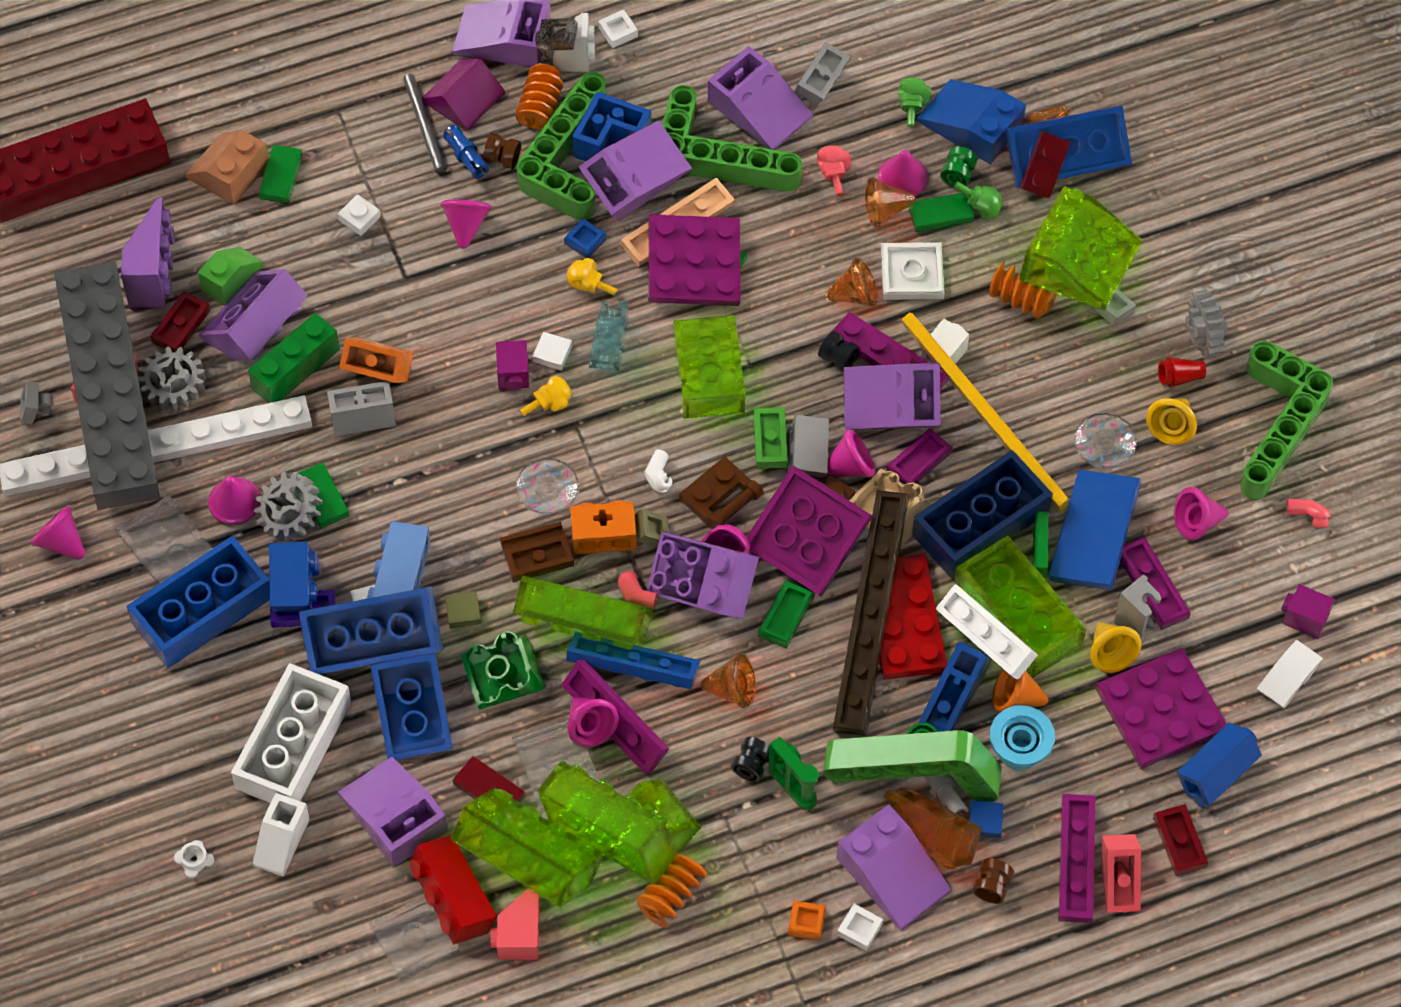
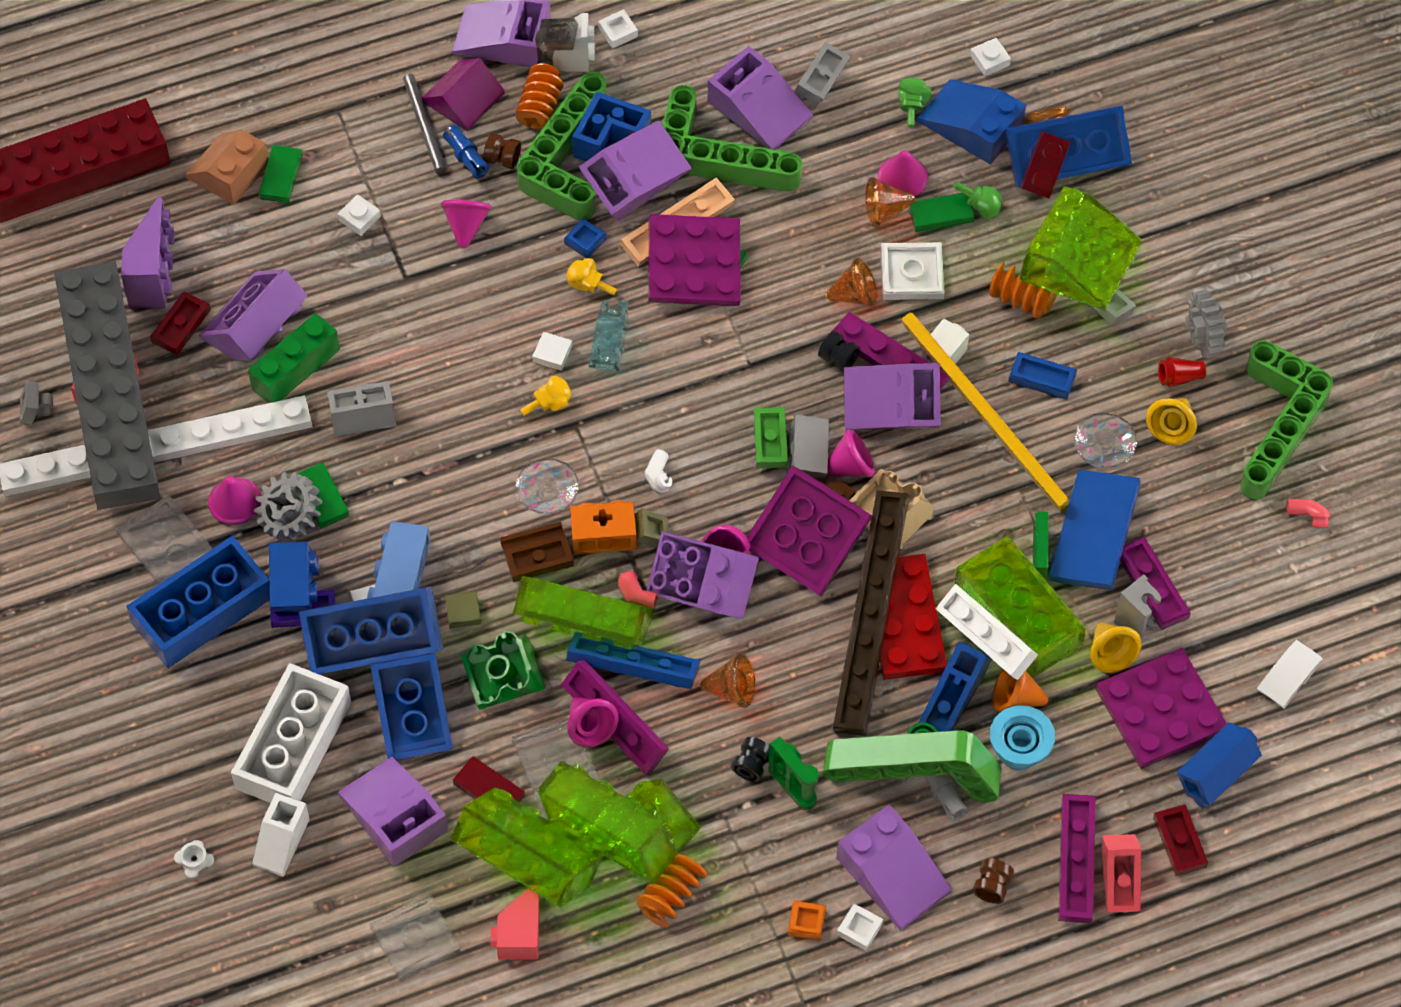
dark pink hat [31,506,85,560] -> none
light grey gear [138,347,206,411] -> none
bright green slope [198,247,263,306] -> none
orange brick [339,337,414,383] -> none
red brick [409,835,497,945] -> none
magenta brick [496,340,529,391] -> none
clear neon green brick [673,315,745,419] -> none
reddish brown plate [679,456,764,529] -> none
green tile [758,580,814,649] -> none
coral piece [817,145,851,196] -> none
clear orange slope [885,787,982,869] -> none
magenta tile [886,428,953,484] -> none
dark blue brick [912,450,1053,579] -> none
green wheel [940,146,978,187] -> none
blue tile [968,800,1004,838] -> none
dark pink hat [1174,487,1228,540] -> none
magenta brick [1281,584,1335,639] -> none
none -> white plate [970,38,1011,76]
none -> blue tile [1008,352,1077,400]

